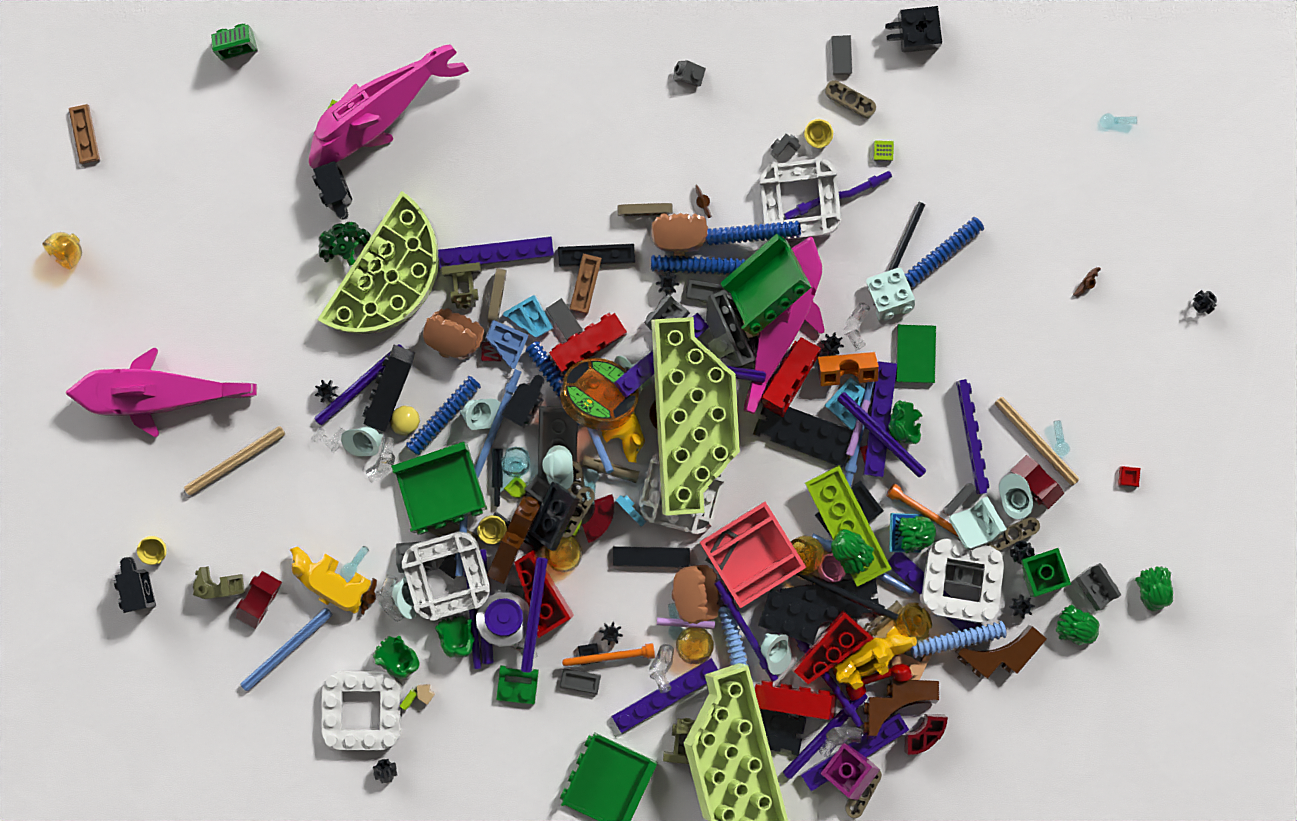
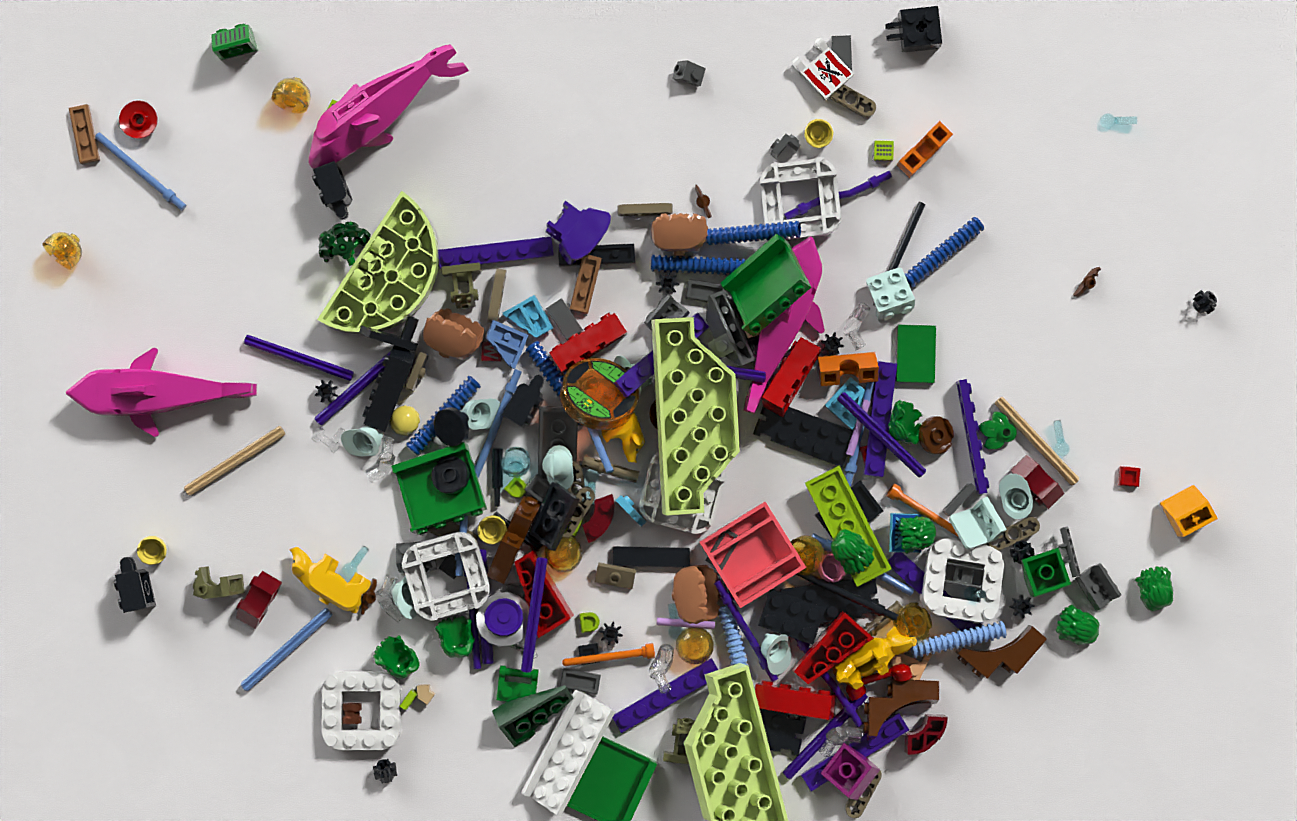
none -> medium blue bar [95,132,186,211]
none -> red dish [119,100,158,139]
none -> dark purple axle [244,335,354,381]
none -> clear yellow cylinder [271,77,311,113]
none -> copper wheel [342,703,362,724]
none -> black piece [359,316,419,351]
none -> dark tan plate [406,352,429,391]
none -> black tile [432,456,470,495]
none -> black tile [433,407,469,446]
none -> dark green wedge [492,685,574,747]
none -> white bracket [521,690,615,816]
none -> dark purple piece [546,200,611,265]
none -> lime tile [579,612,600,633]
none -> dark tan plate [595,562,636,589]
none -> flag [792,38,854,100]
none -> orange arch [896,121,953,178]
none -> reddish brown tile [919,416,954,454]
none -> clear light blue bar [964,586,986,601]
none -> green plate [979,412,1017,449]
none -> dark grey piece [1058,526,1081,578]
none -> light orange slope [1160,485,1218,537]

